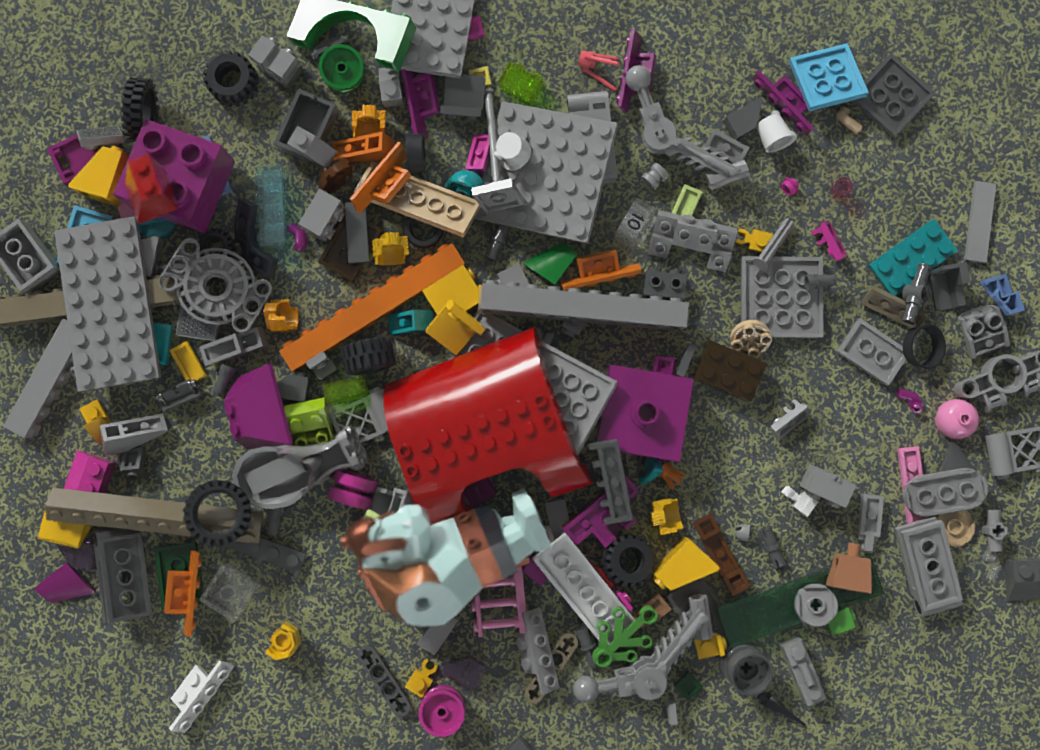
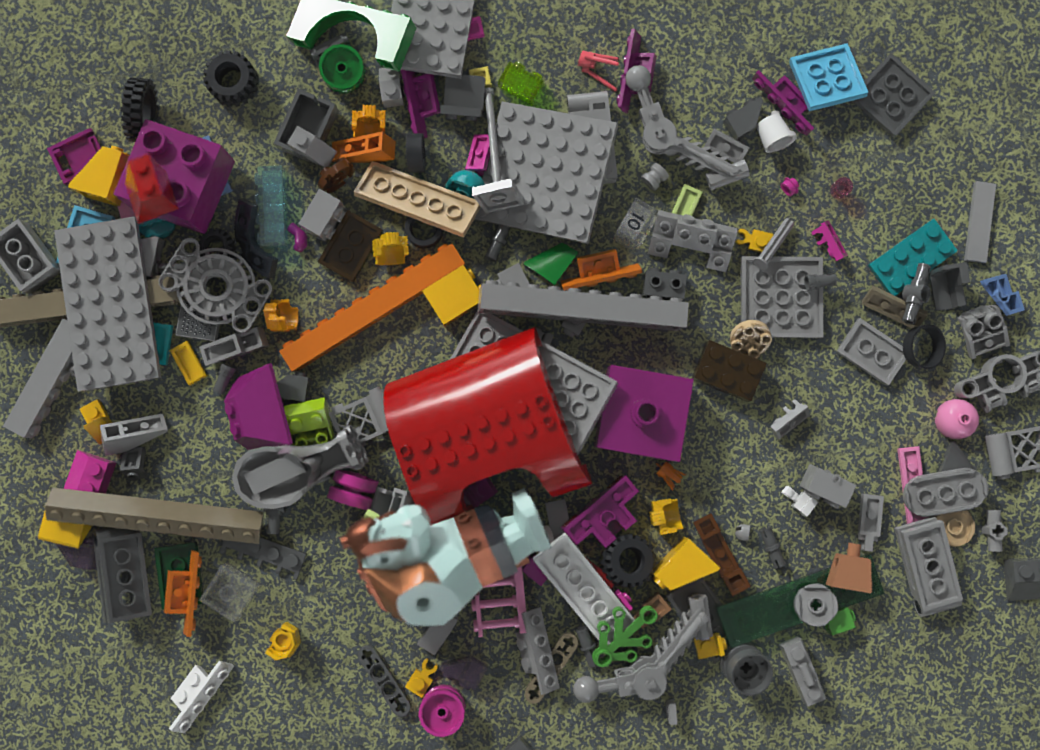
magenta slope [34,561,96,603] -> none
tile [76,126,124,150] -> none
dark grey hinge [156,379,201,412] -> none
black tyre [183,480,252,546] -> none
light grey brick [248,35,303,90] -> none
light grey bracket [306,351,337,380] -> none
clear neon green brick [323,375,370,405] -> none
black tyre [341,337,396,375] -> none
dark grey tile [345,202,370,264] -> none
orange bracket [350,142,411,214] -> none
teal slope [388,310,434,335] -> none
yellow bracket [425,299,485,355] -> none
white hat [493,132,531,171] -> none
dark grey hinge [588,439,633,524] -> none
teal plate [638,457,663,485] -> none
magenta tile [653,354,676,376] -> none
dark green tile [673,671,703,701] -> none
dark grey tile [676,344,696,377] -> none
black piece [757,692,806,727] -> none
tan arm [836,106,862,134] -> none
magenta arm [896,388,923,414] -> none
clear arm [983,551,1001,582] -> none

